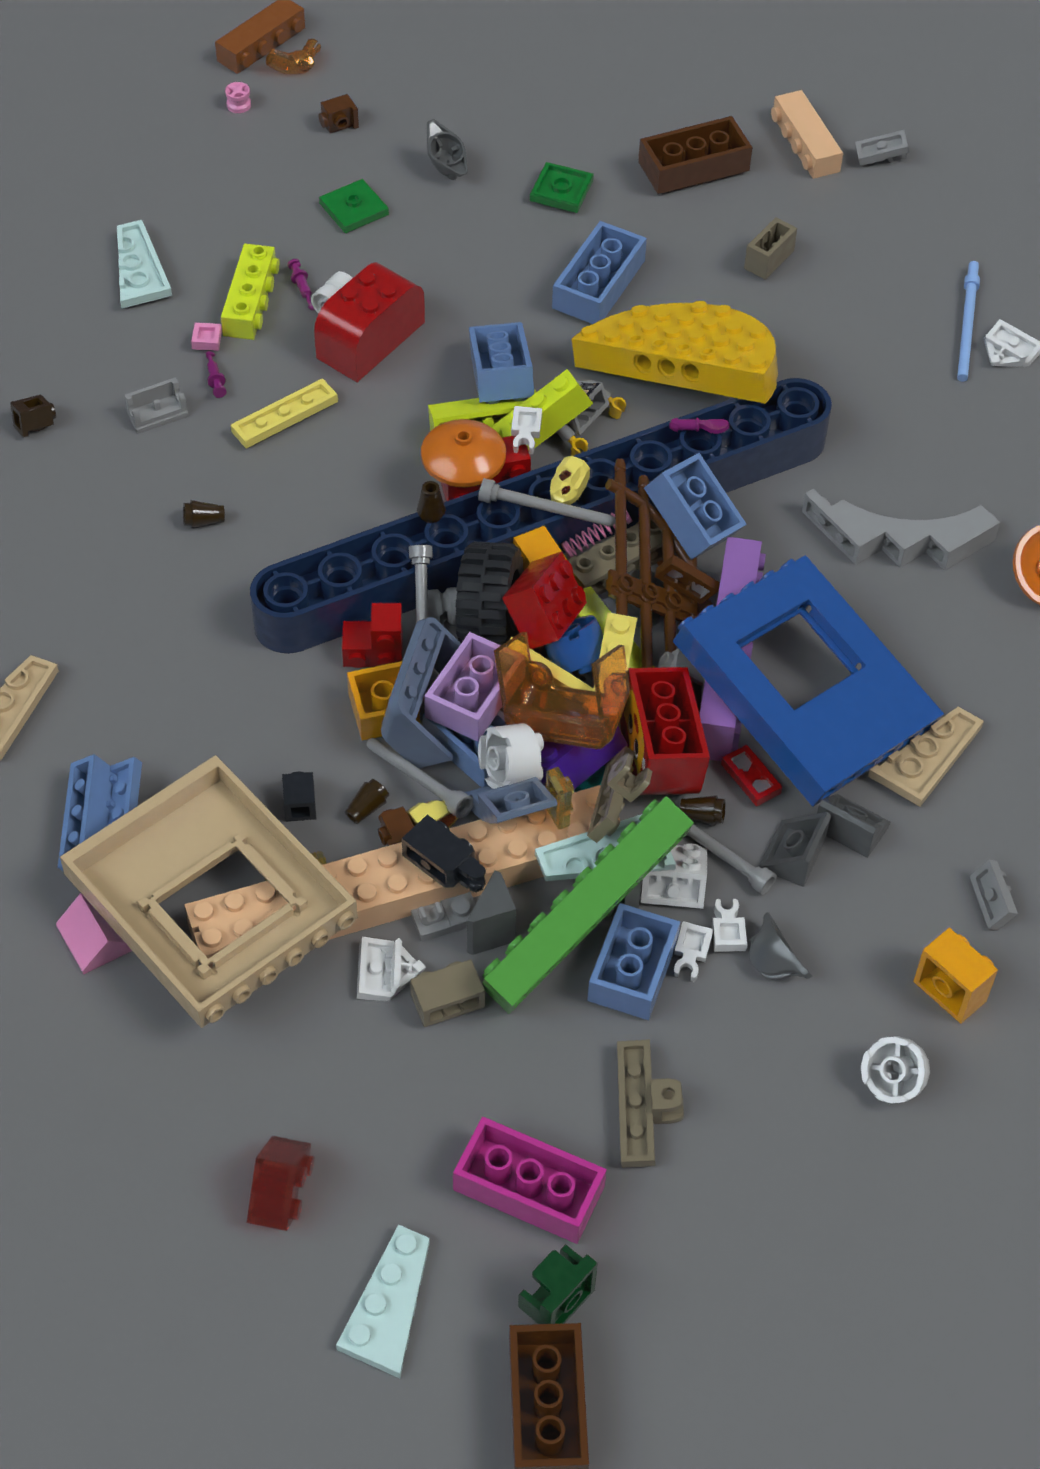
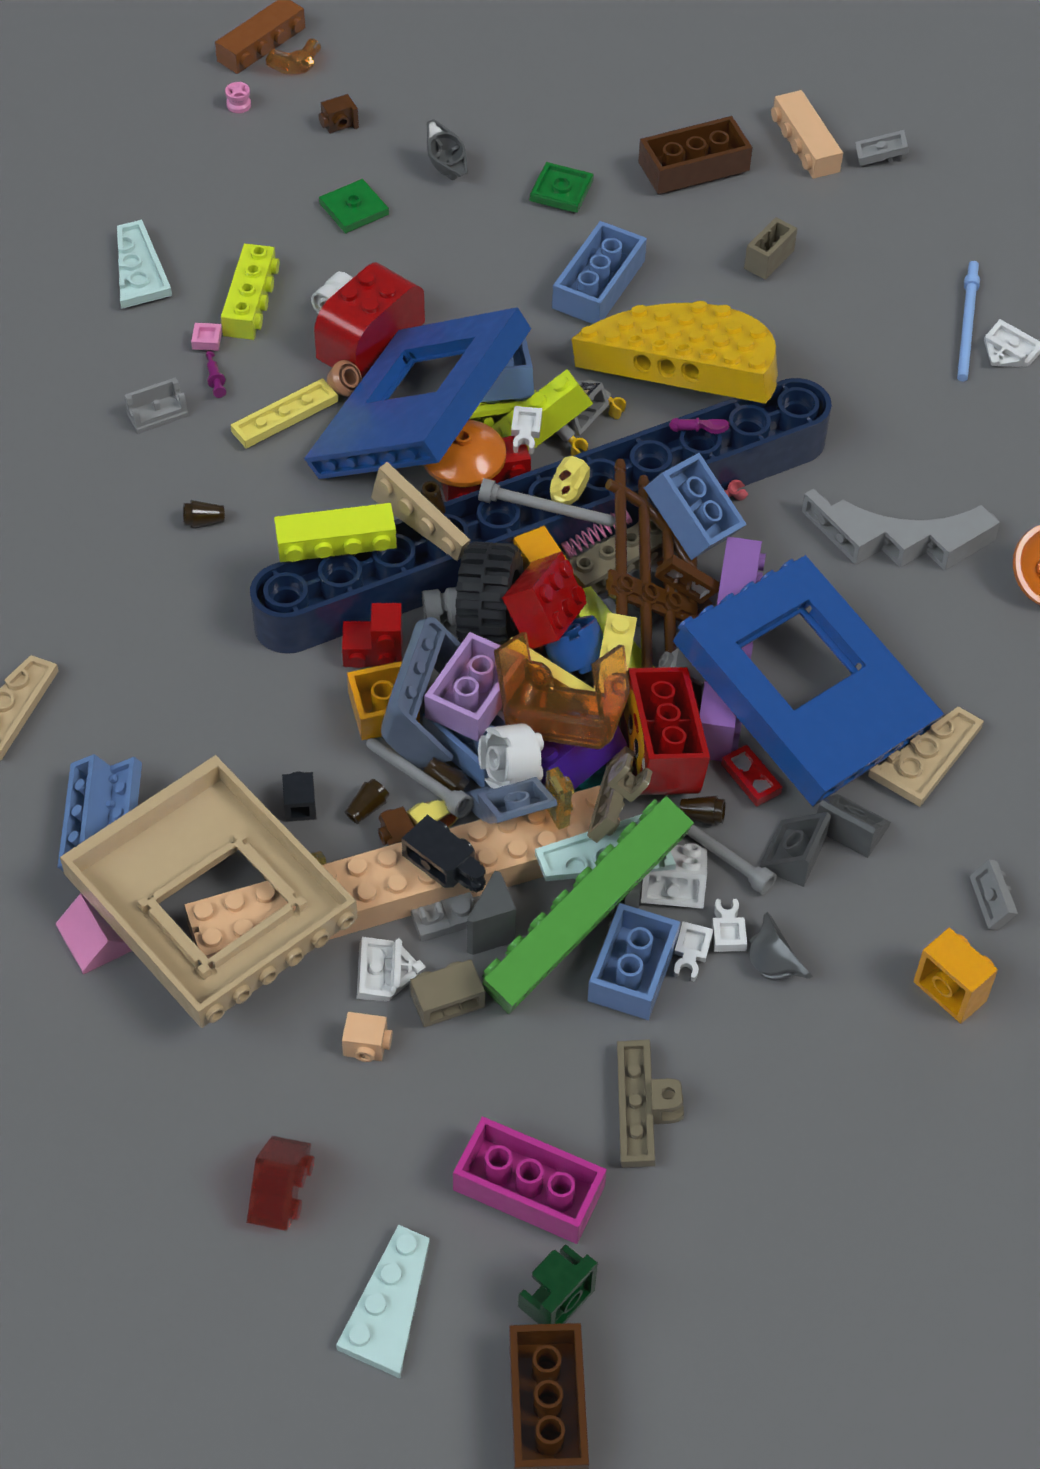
dark brown brick [10,394,56,438] -> none
magenta piece [287,259,315,310] -> none
light grey piece [409,545,433,685] -> none
white cylinder [861,1036,930,1104] -> none
none -> neon yellow brick [274,503,397,563]
none -> blue panel [304,307,531,479]
none -> nougat cone [327,360,362,397]
none -> light nougat brick [342,1012,393,1062]
none -> tan wing [371,462,470,561]
none -> dark brown cone [423,757,470,791]
none -> coral hand [724,480,748,500]

